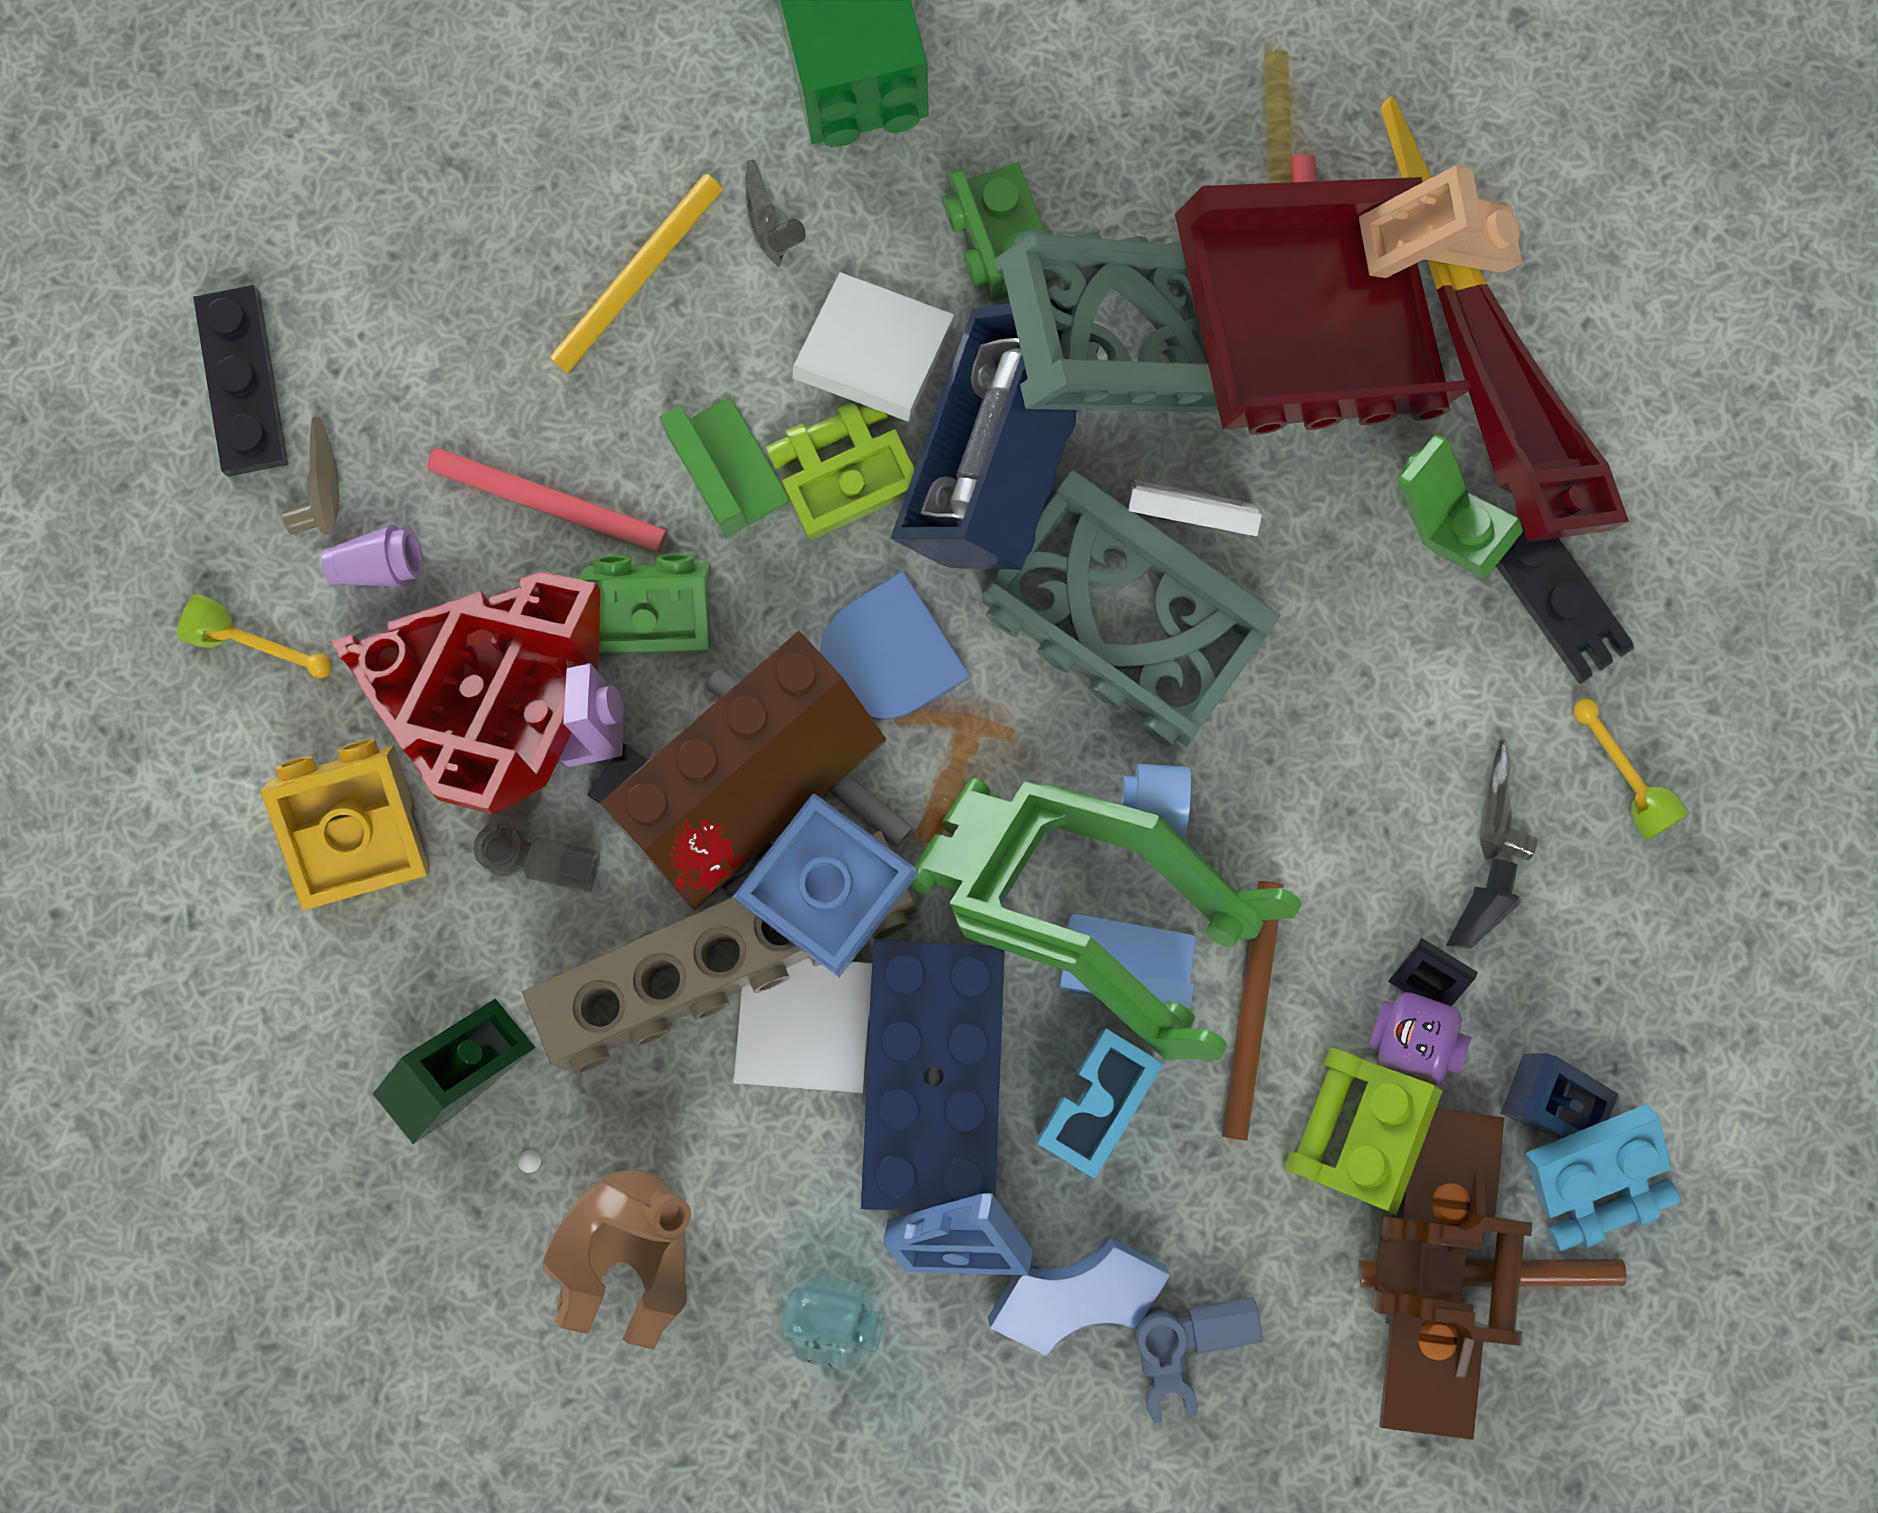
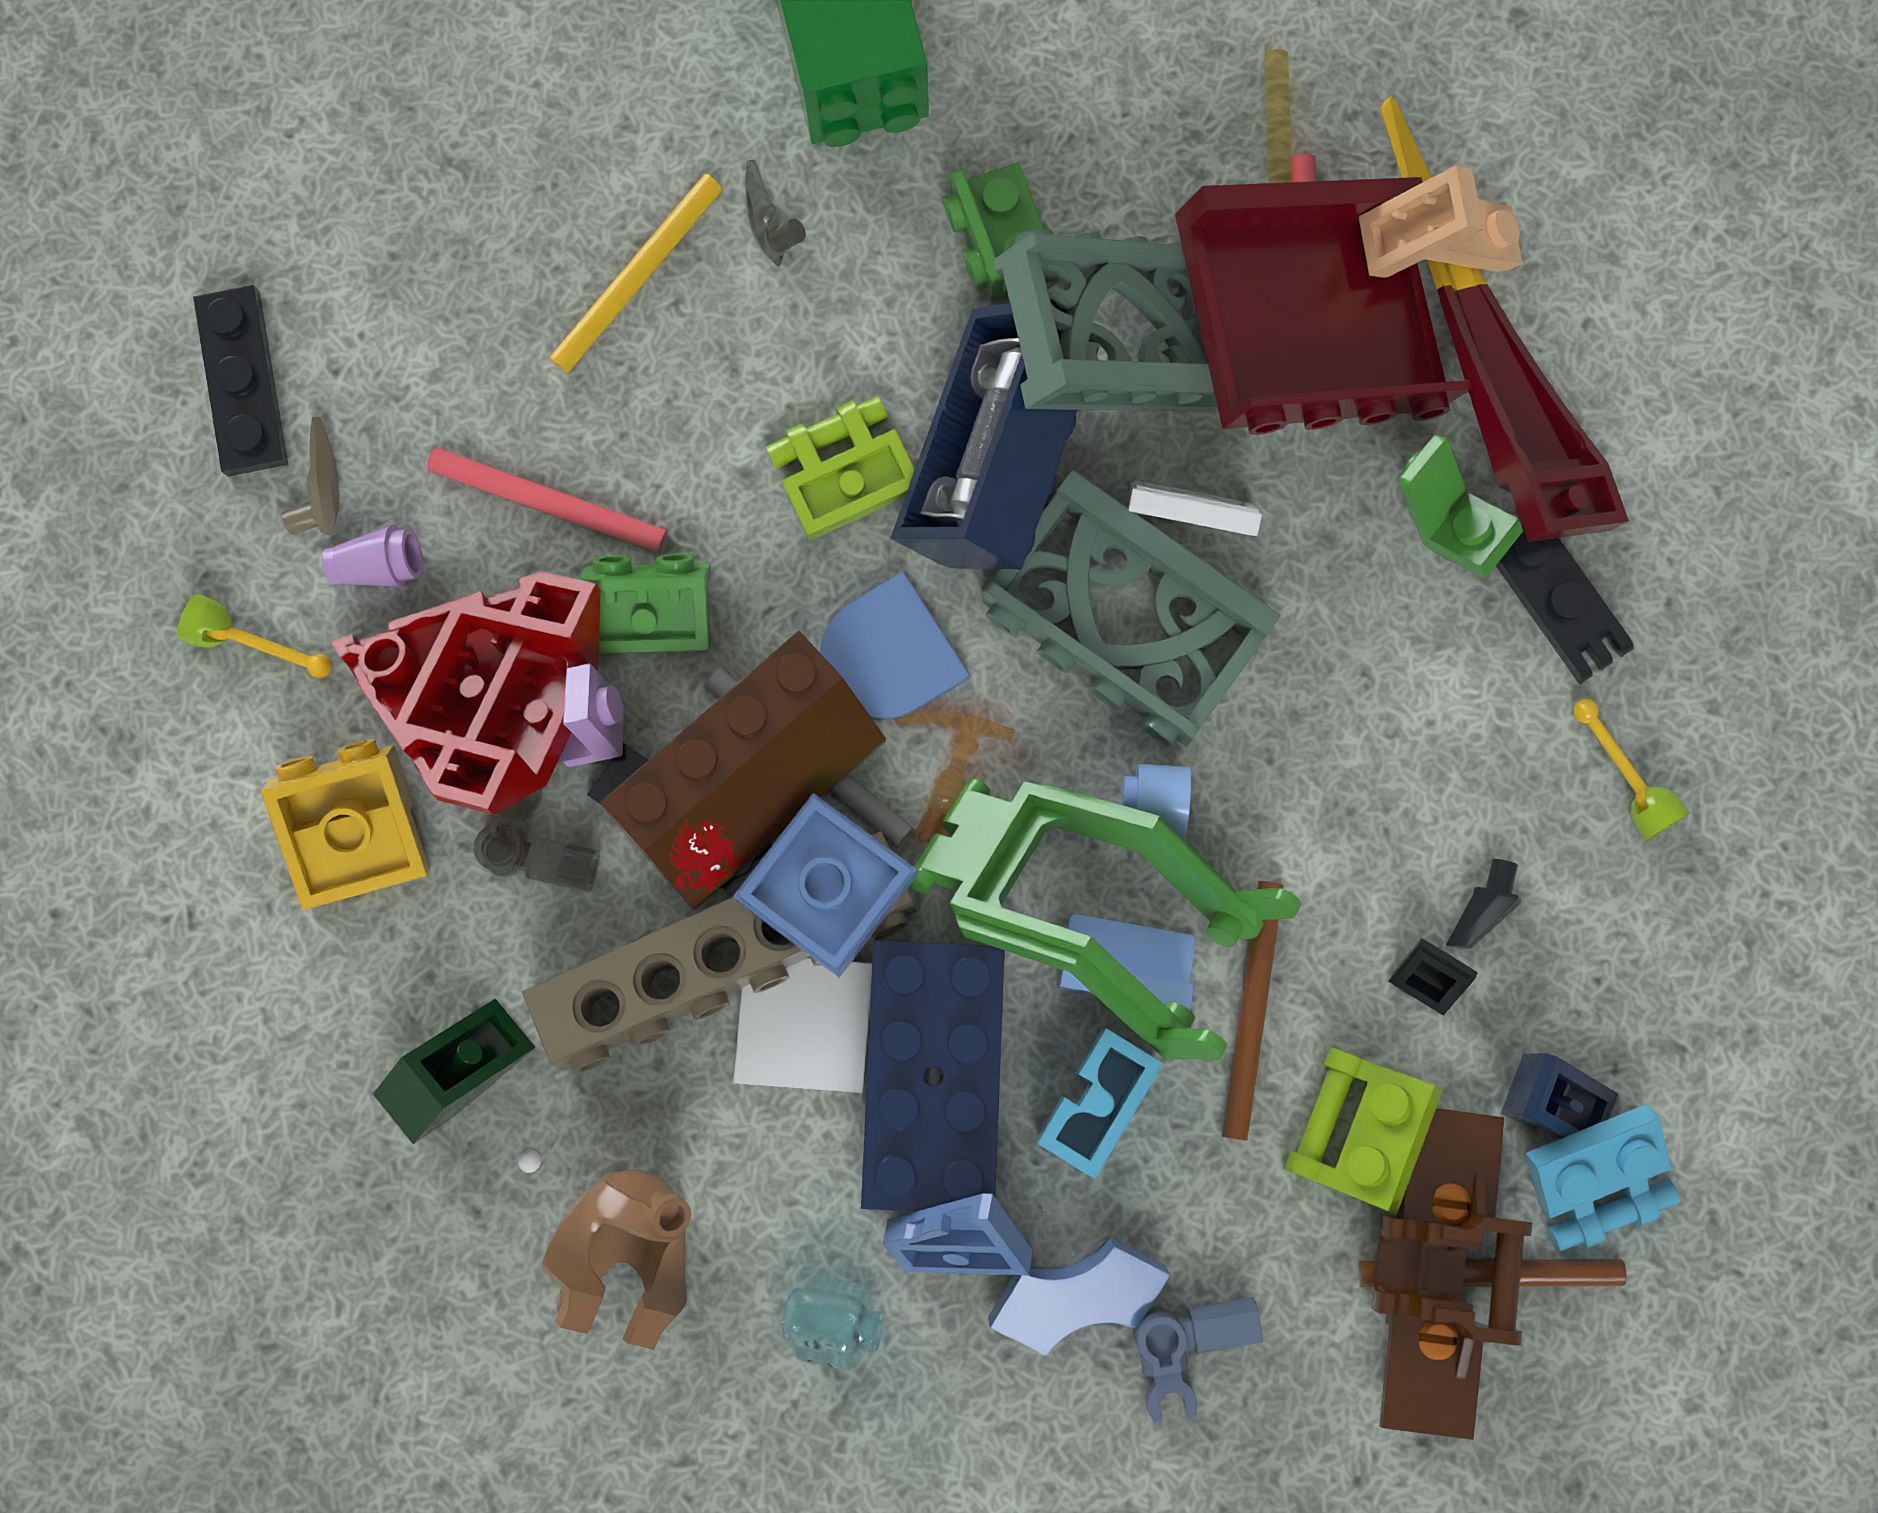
bright green panel [659,398,788,538] -> none
white tile [793,272,954,422] -> none
medium lavender head [1368,992,1472,1086] -> none
clear smoke bar [1480,740,1538,861] -> none

